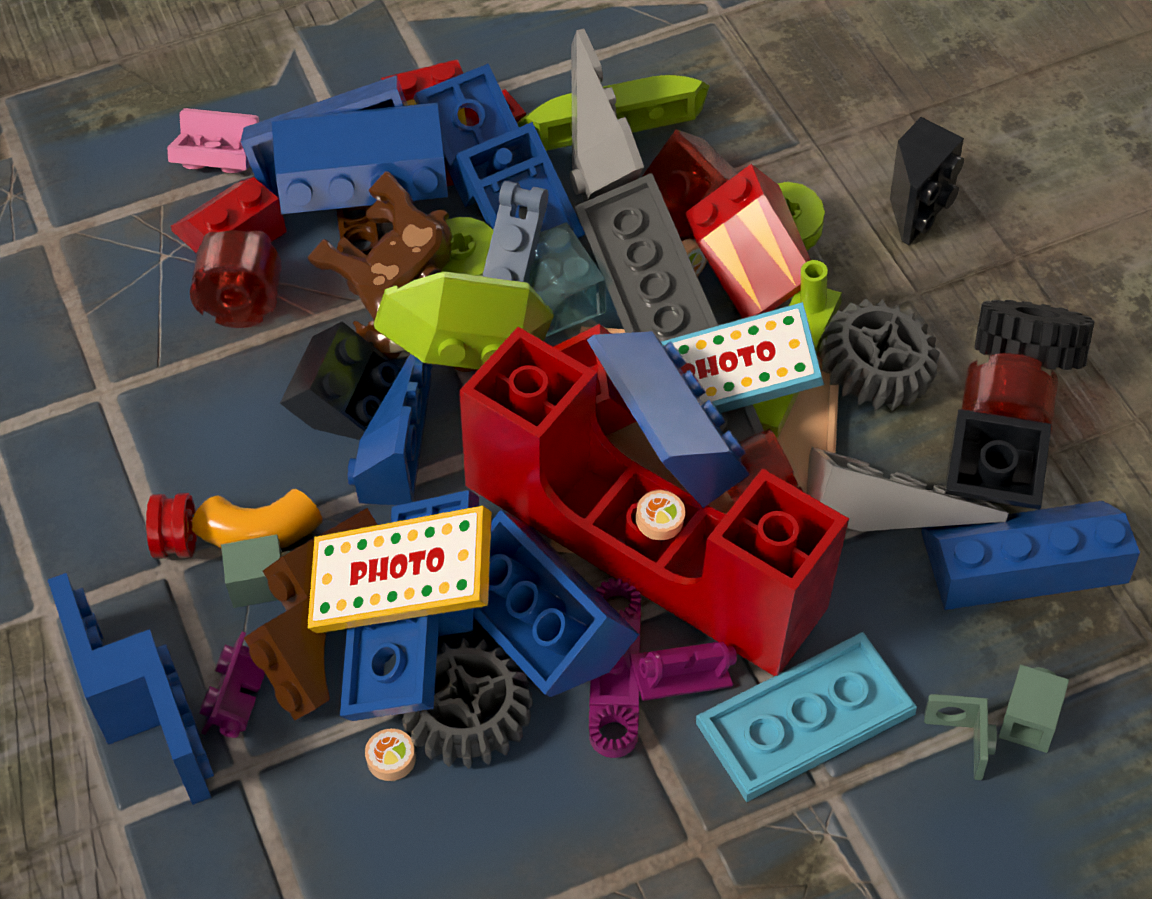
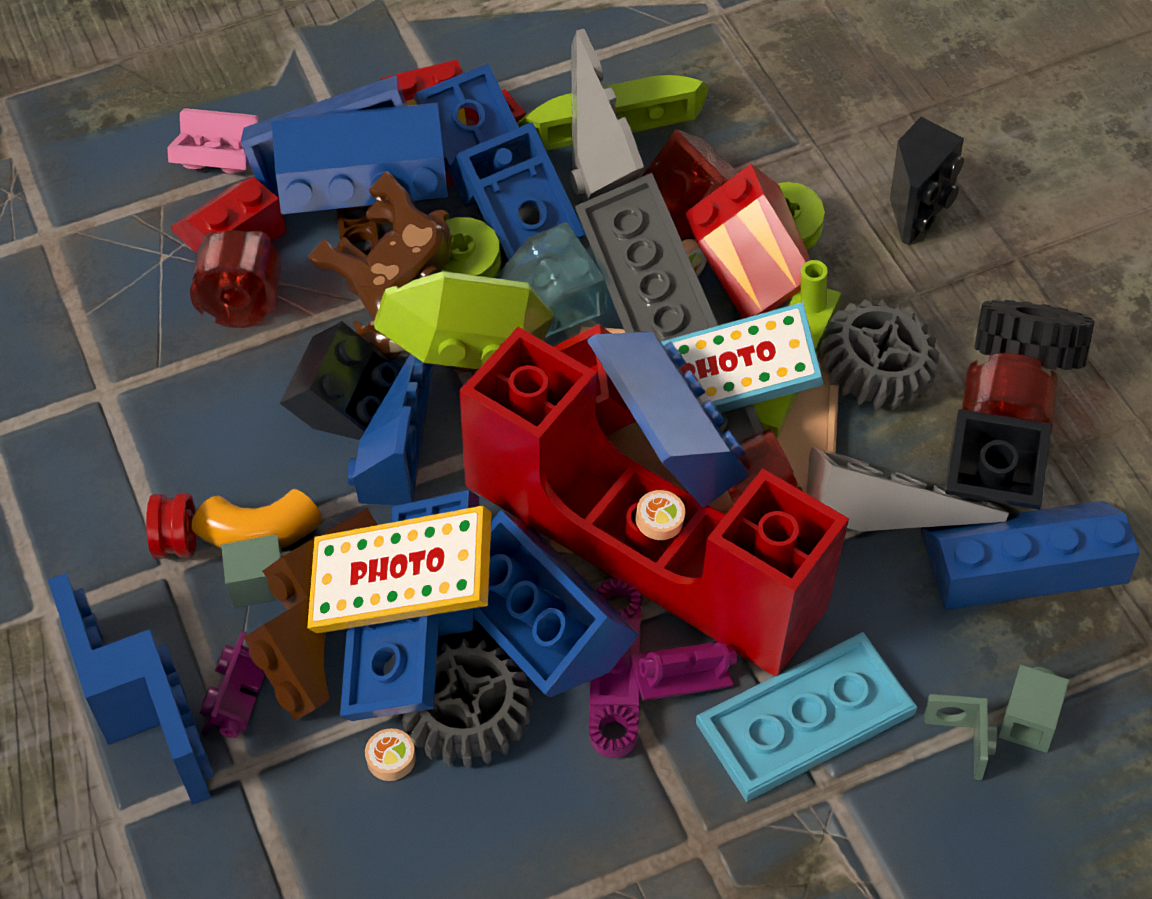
sand blue plate [482,181,549,283] -> none

